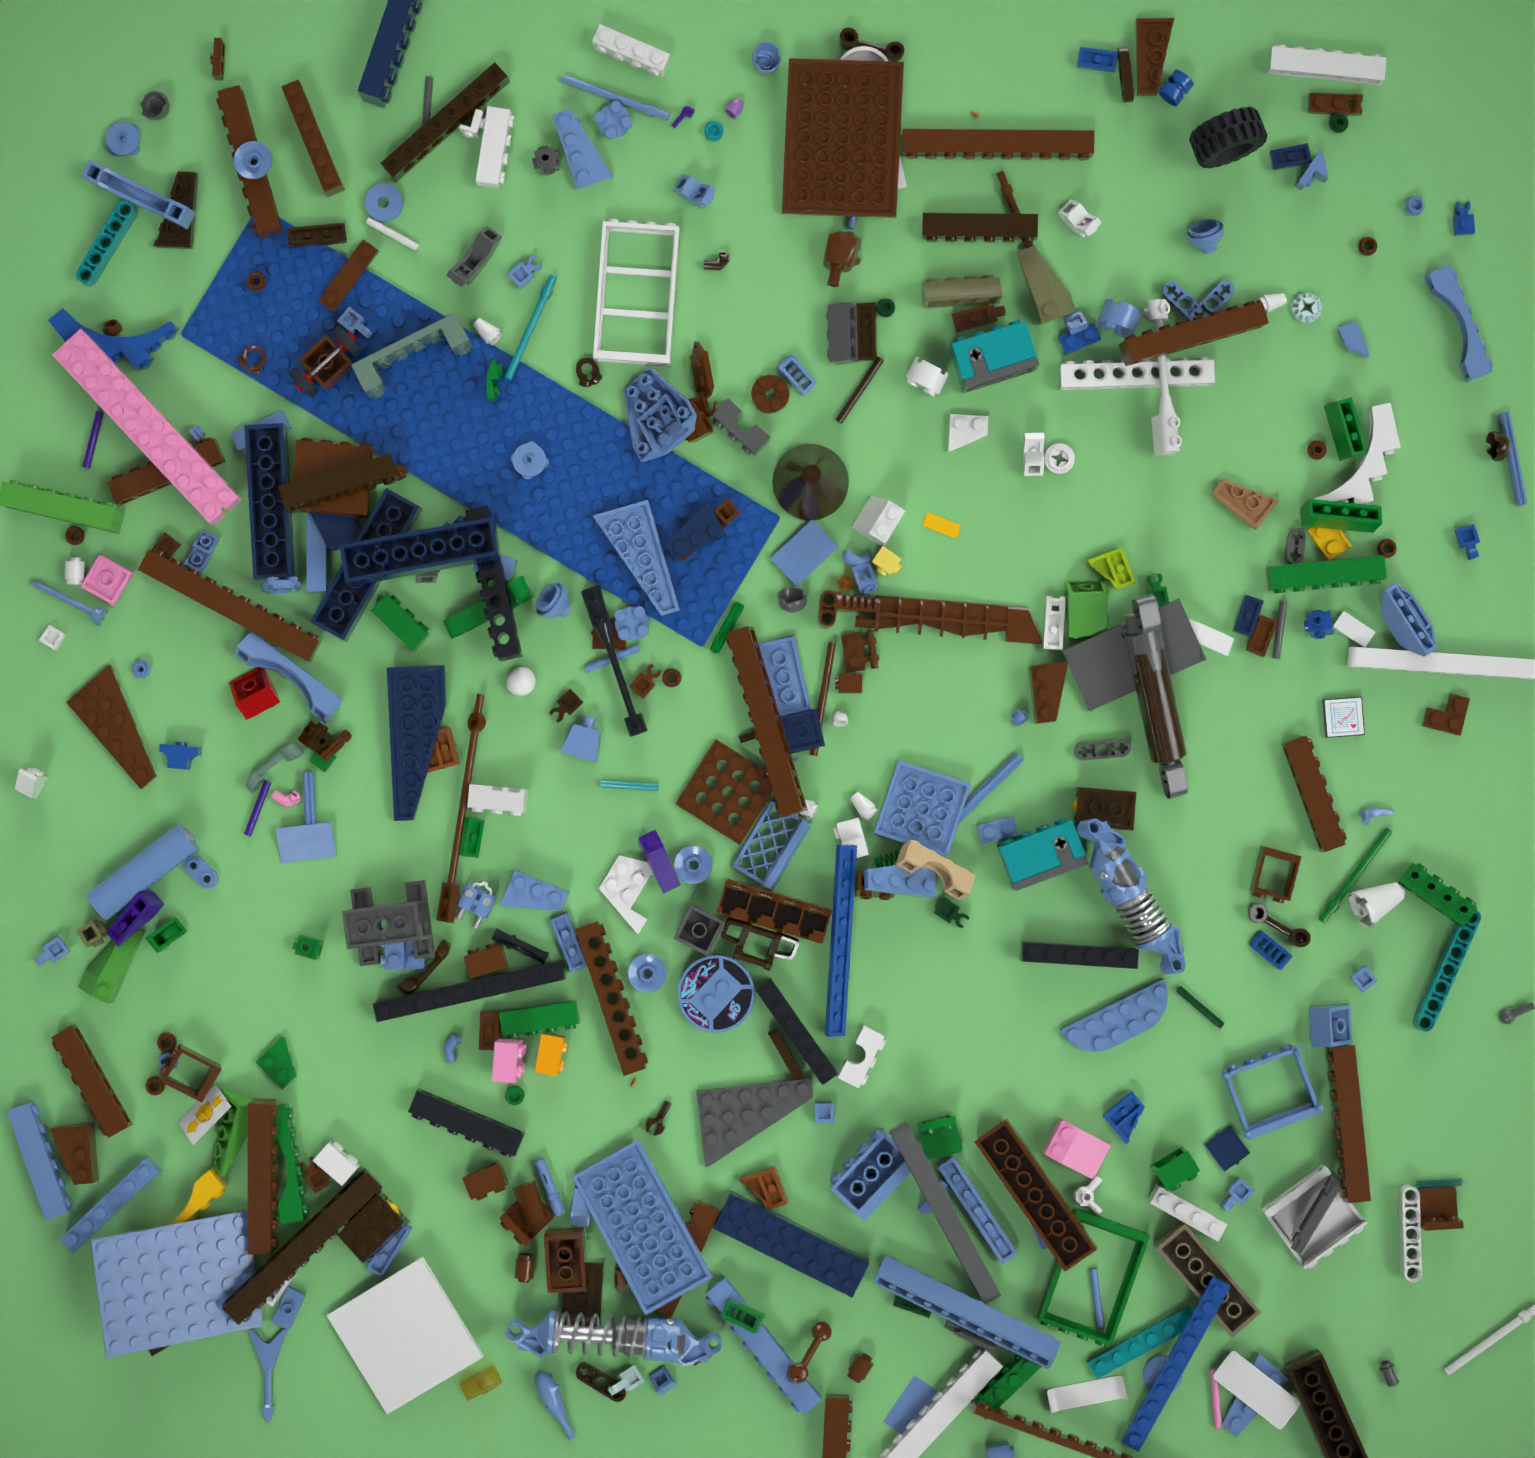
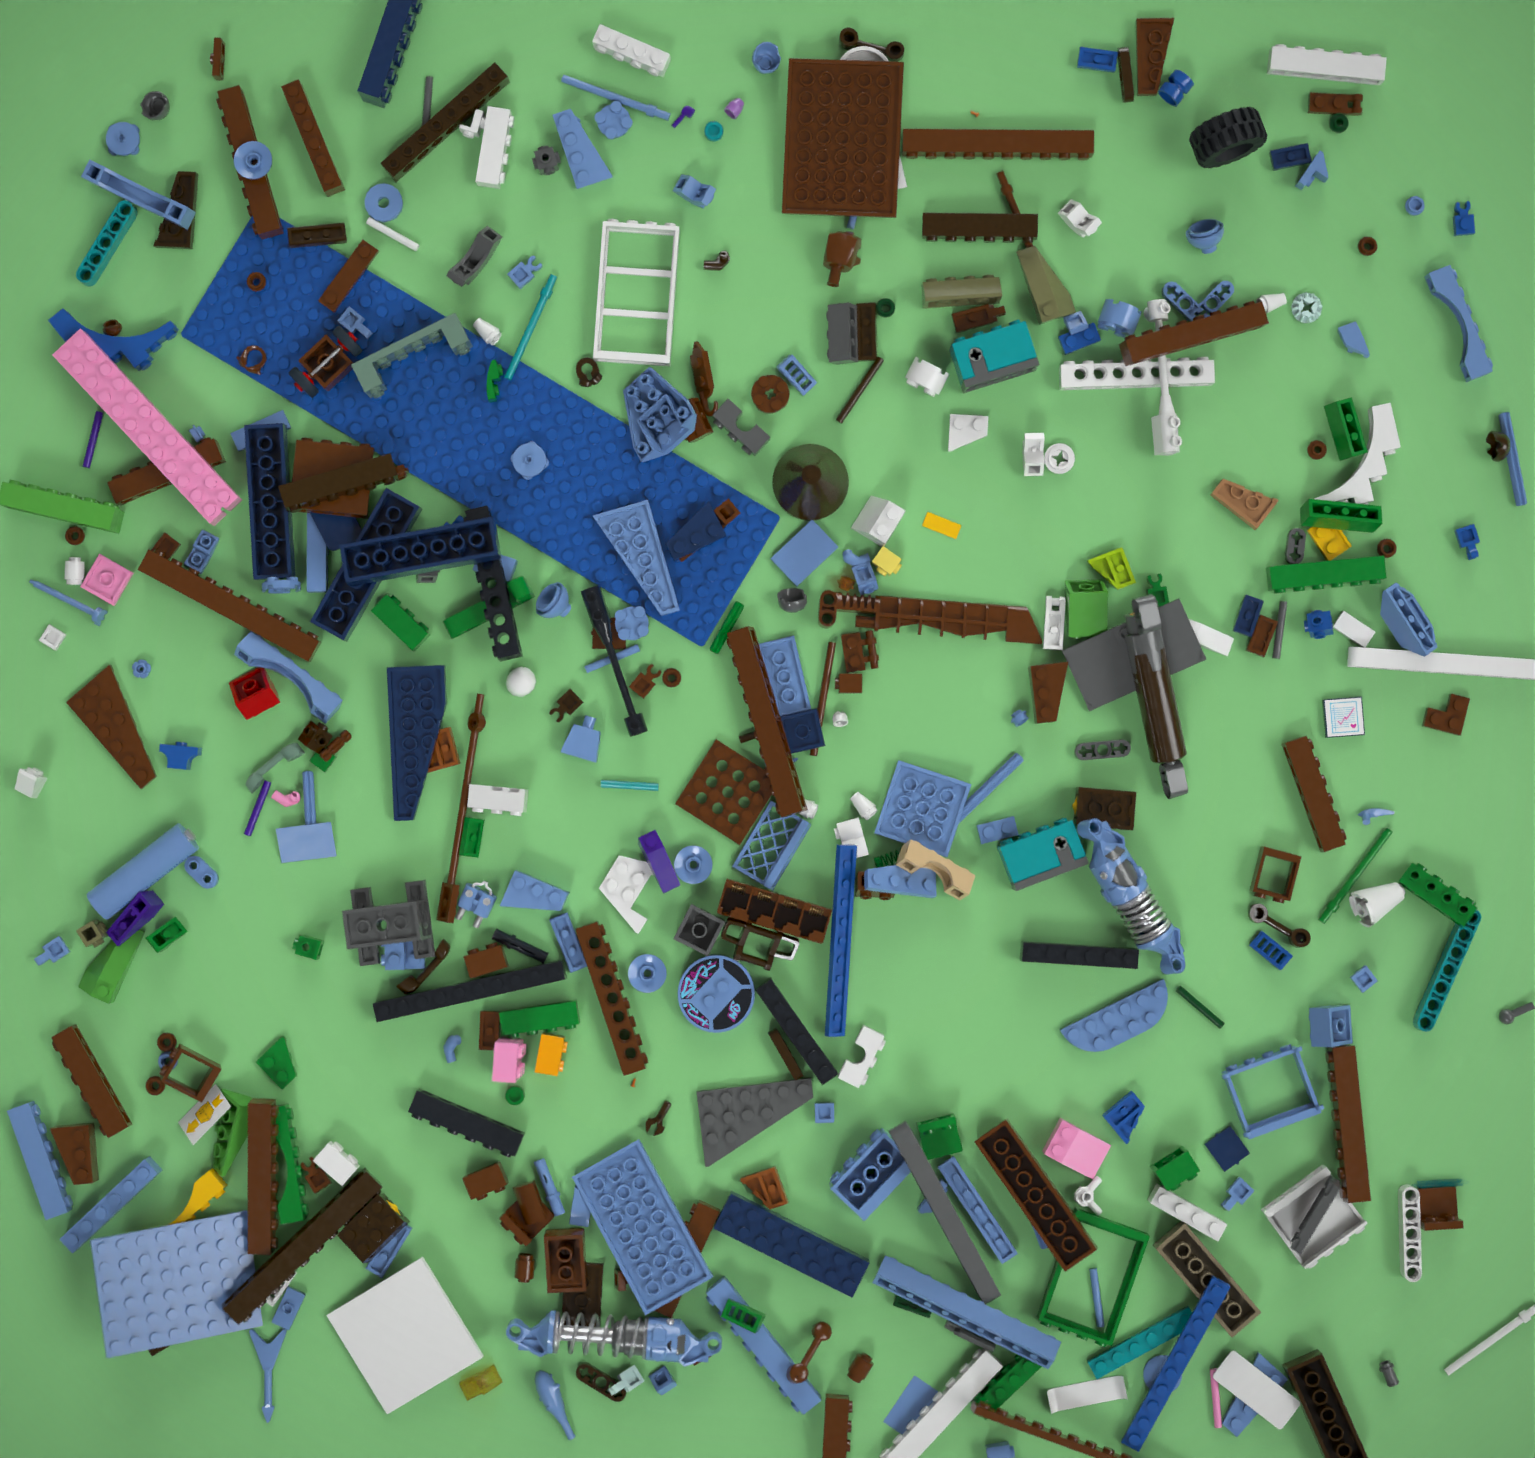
dark green plate [933,897,969,928] -> none

